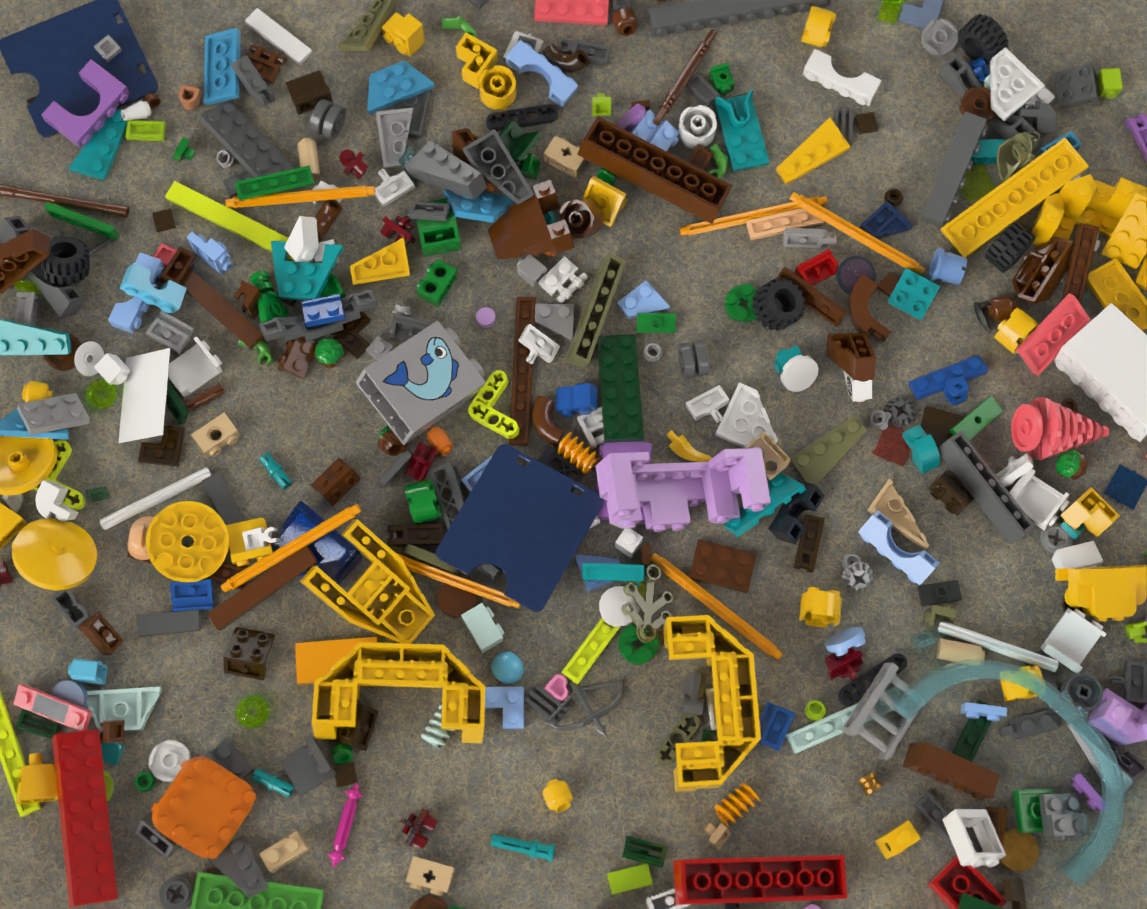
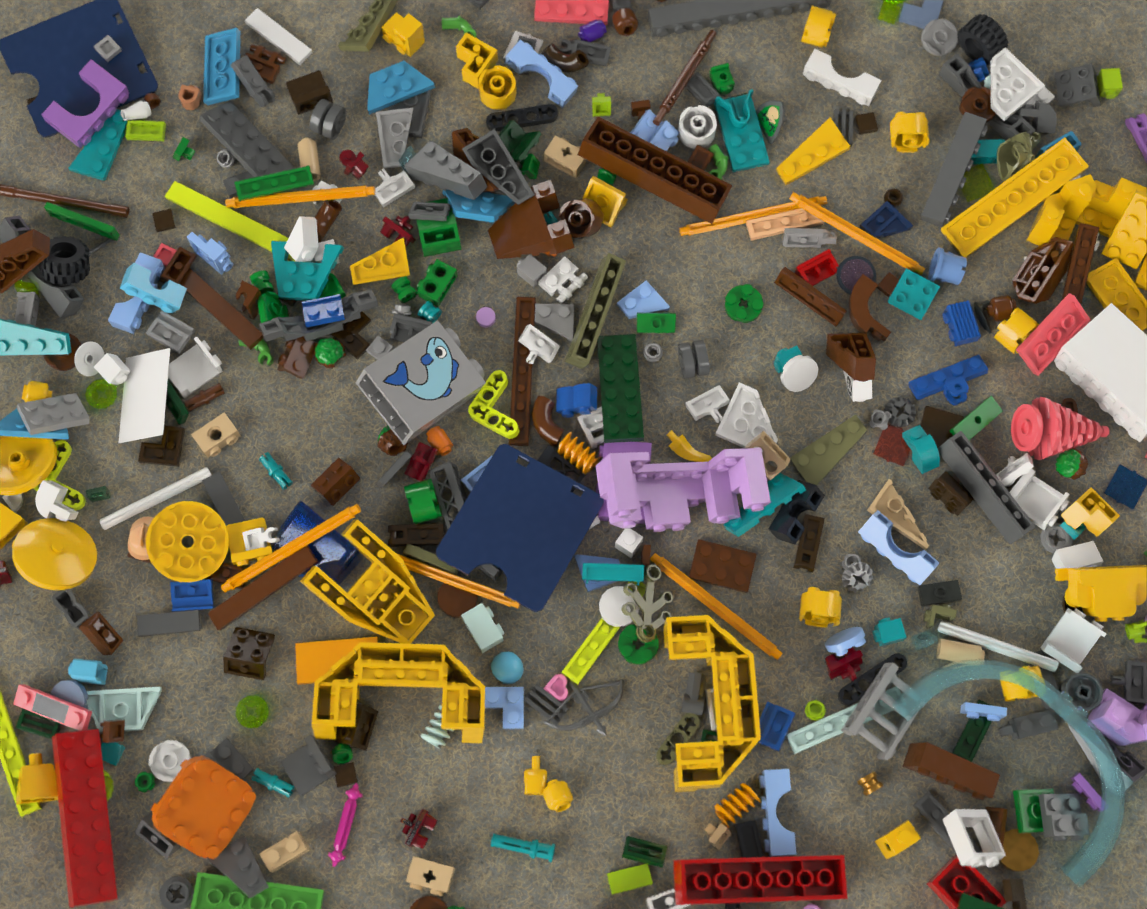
medium lavender tile [618,104,646,132] -> none
black tyre [752,278,806,331] -> none
black tyre [985,221,1036,273] -> none
none -> green wheel [391,276,417,303]
none -> teal wheel [418,300,442,324]
none -> yellow piece [524,756,547,795]
none -> dark purple brick [578,19,607,42]
none -> black tile [734,820,764,858]
none -> shield [756,100,787,144]
none -> light blue arch [759,769,796,857]
none -> teal brick [873,617,907,647]
none -> yellow brick [890,112,929,153]
none -> blue brick [943,300,981,346]

